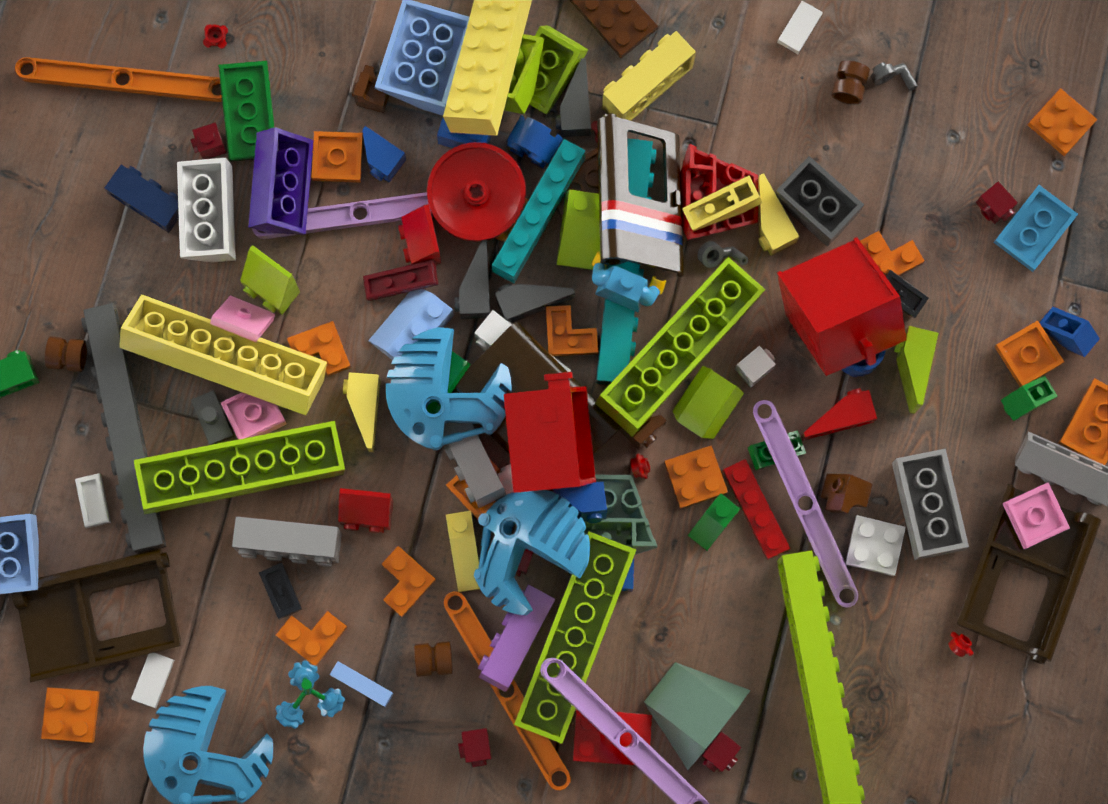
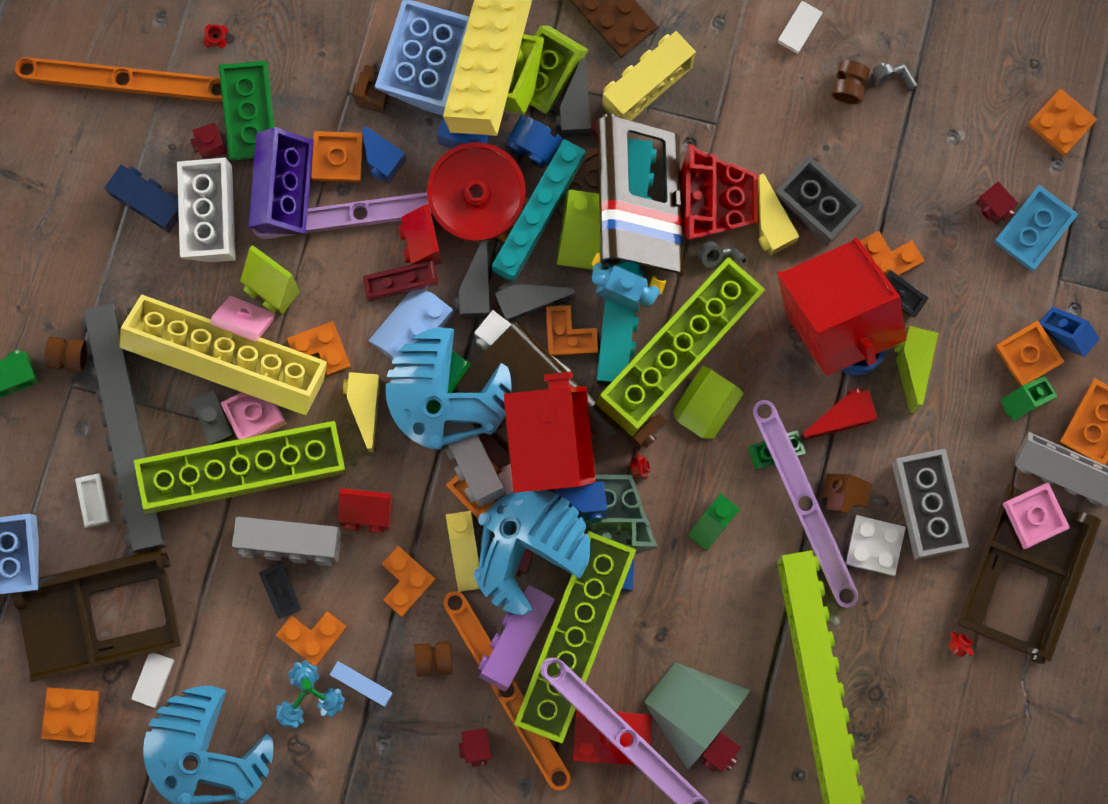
orange plate [664,445,728,509] -> none
light yellow slope [682,176,762,231] -> none
red plate [723,459,790,560] -> none
white brick [735,346,776,387] -> none

